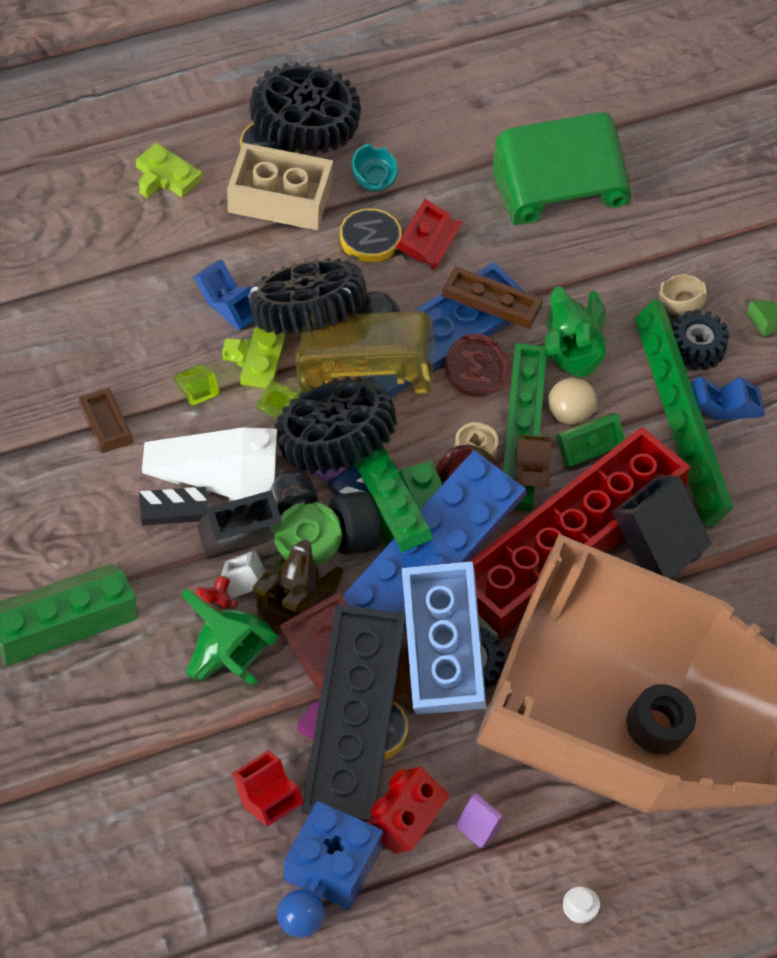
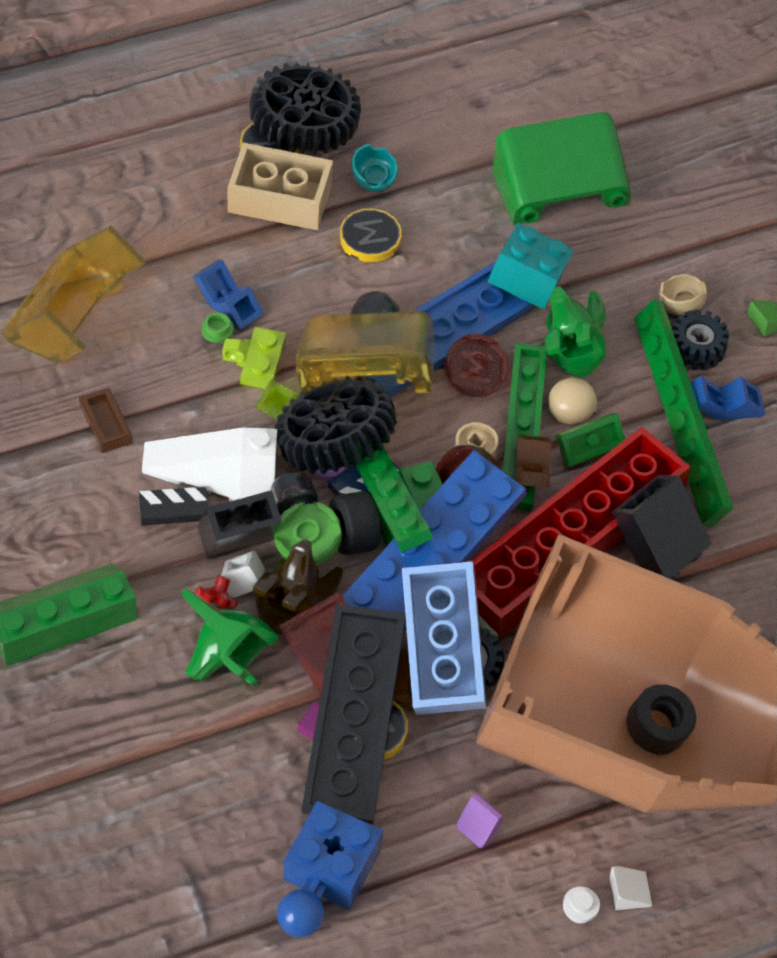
lime hinge [136,142,202,199] -> none
clear neon green slope [173,364,219,405] -> none
red piece [232,750,304,827] -> none
black gear [248,258,368,336] -> none
red brick [366,766,450,854] -> none
red plate [395,198,463,270] -> none
reddish brown plate [442,266,543,329] -> none
none -> clear yellow windscreen [1,226,147,362]
none -> bright green plate [201,312,233,343]
none -> teal brick [487,223,574,309]
none -> white slope [609,866,652,910]

